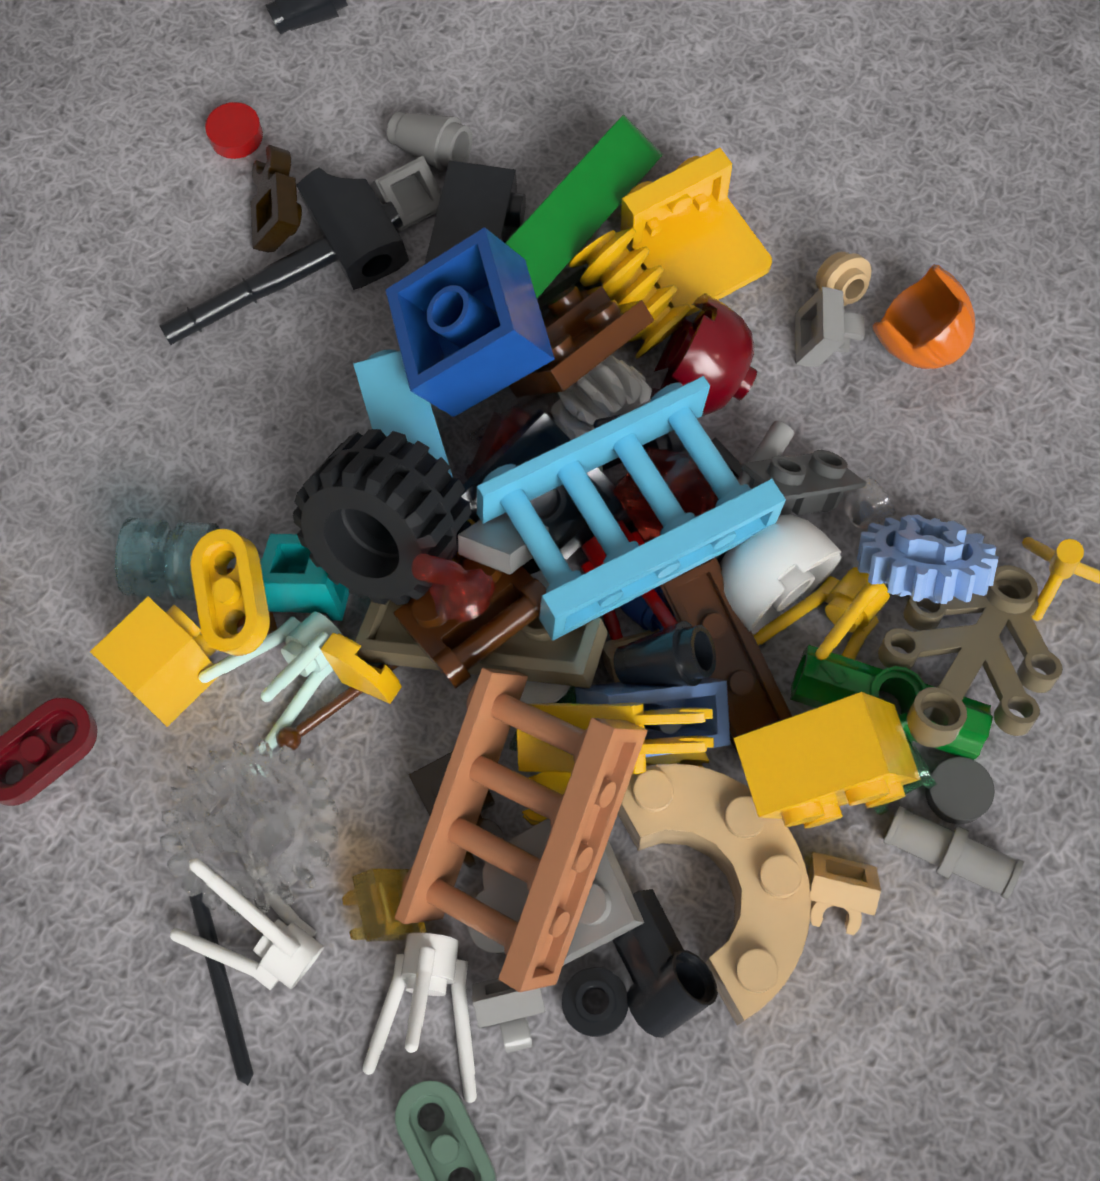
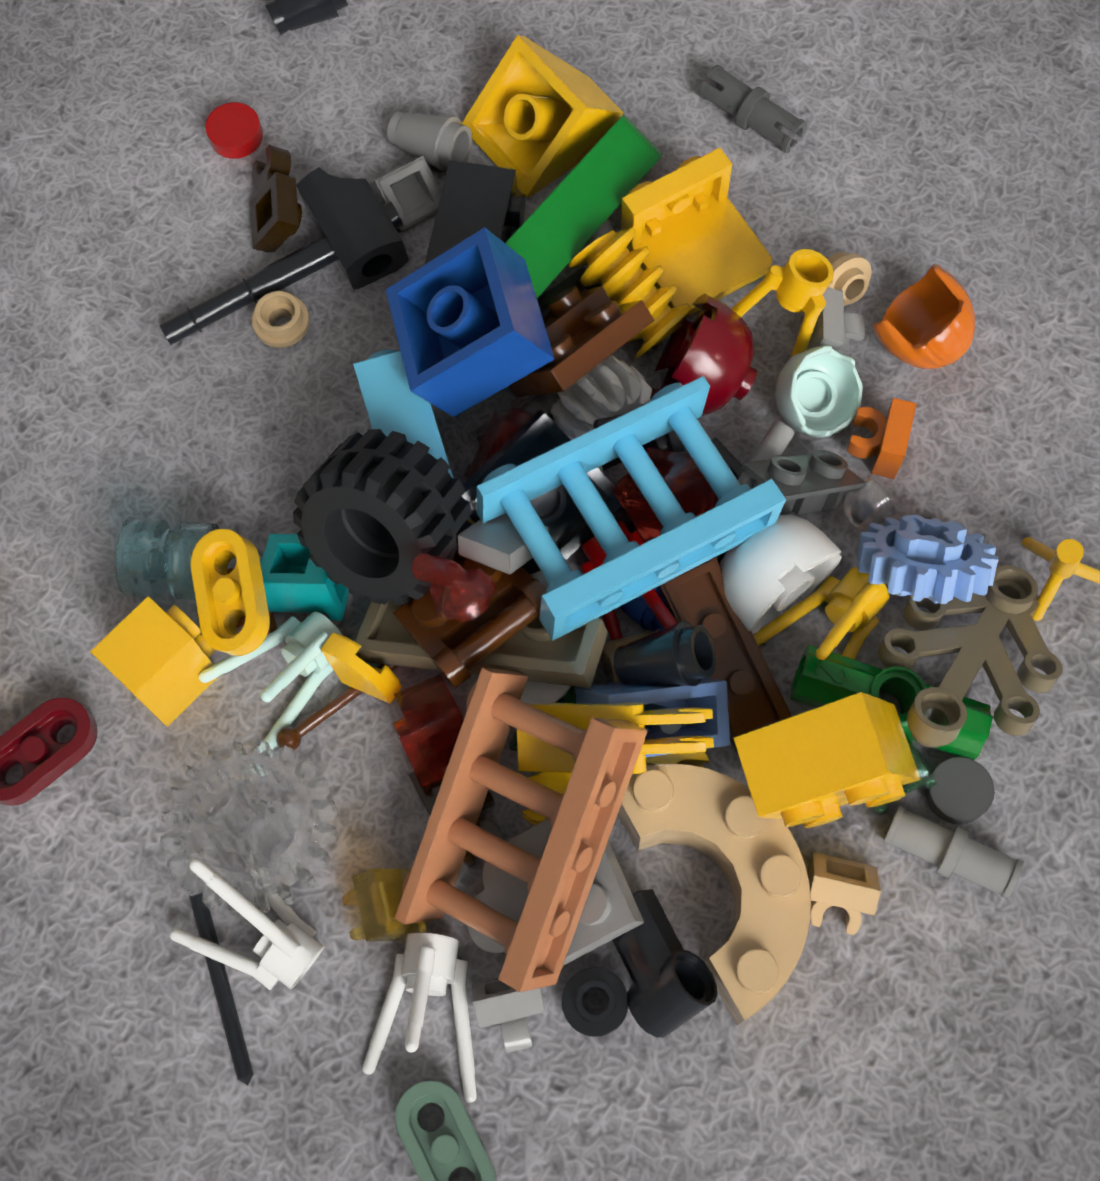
none -> tan plate [252,291,310,348]
none -> clear red brick [392,674,464,788]
none -> yellow slope [462,35,624,198]
none -> dark grey pin [699,65,807,153]
none -> yellow plant [731,249,834,358]
none -> light aqua hair [774,345,863,438]
none -> orange tile [847,397,917,479]

